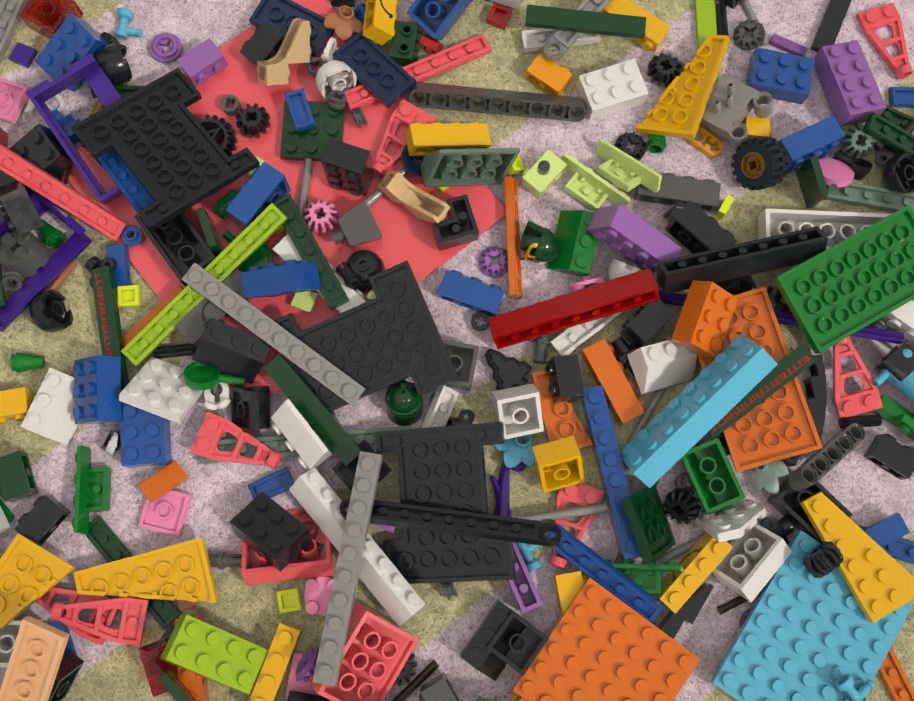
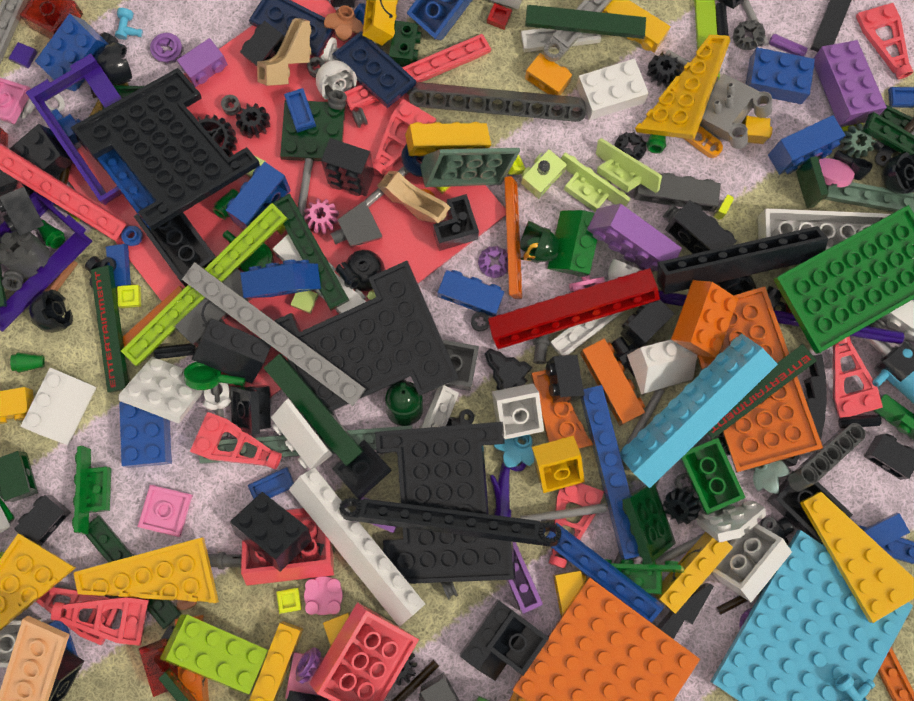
blue brick [73,355,121,424] -> none
plate [101,430,121,455] -> none
orange tile [138,460,188,503] -> none
dark green tile [196,207,223,257] -> none
light grey plate [312,451,383,686] -> none
red plate [419,35,444,53] -> none
medium azure piece [517,543,543,573] -> none
black wheel [731,137,790,191] -> none
black gear [803,541,844,578] -> none

